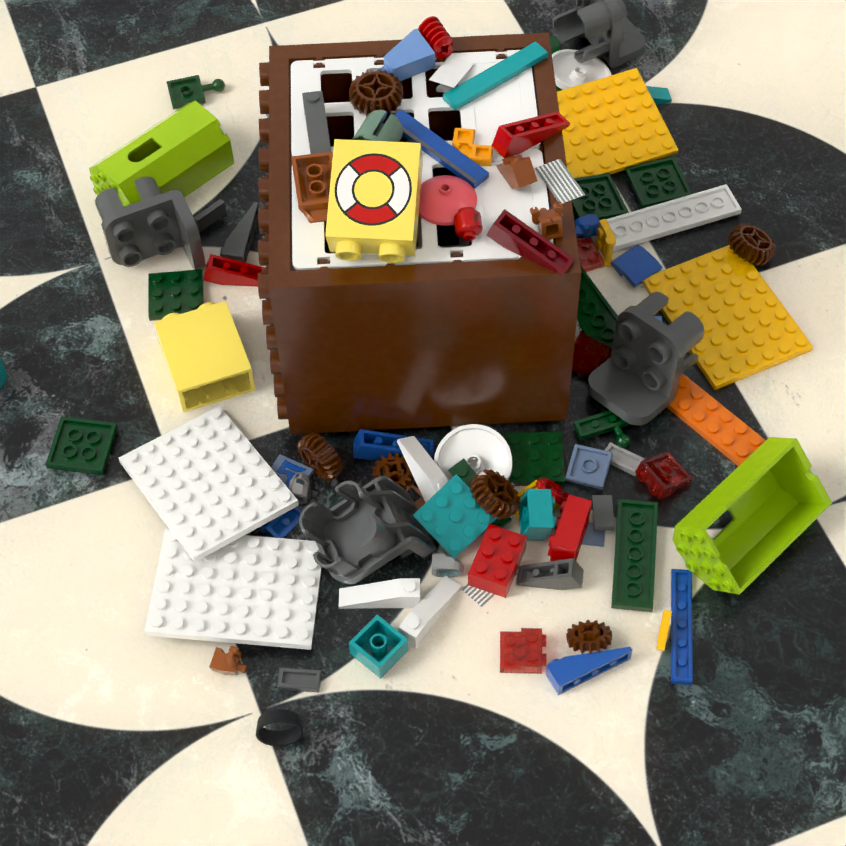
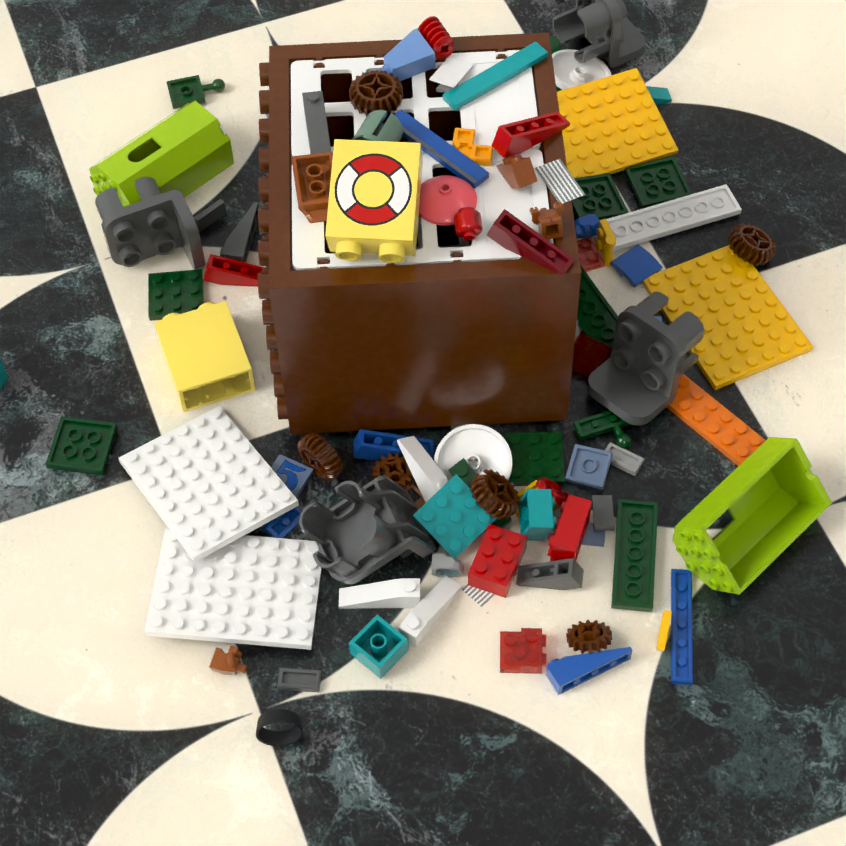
light grey rock [288,473,310,504] -> none
clear red plate [635,452,693,499] -> none

